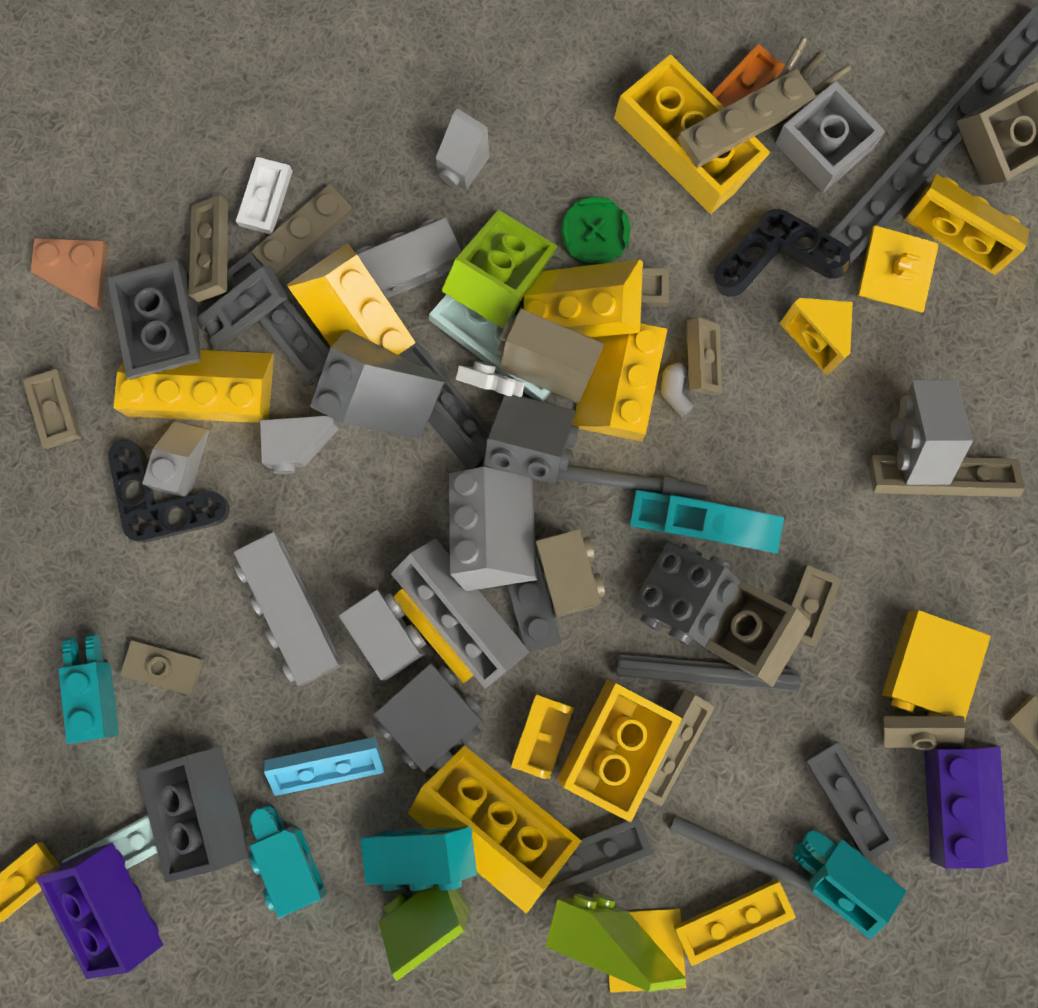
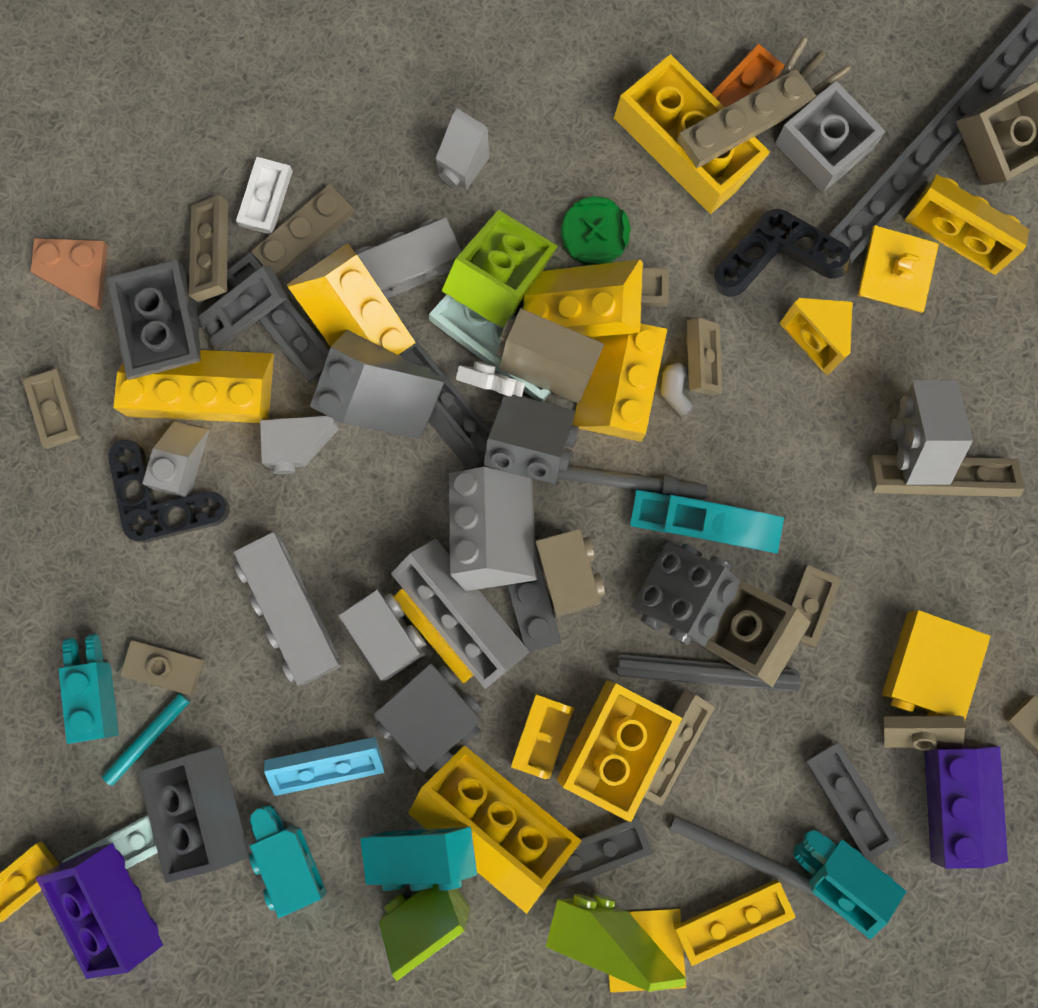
none -> teal bar [102,693,191,786]

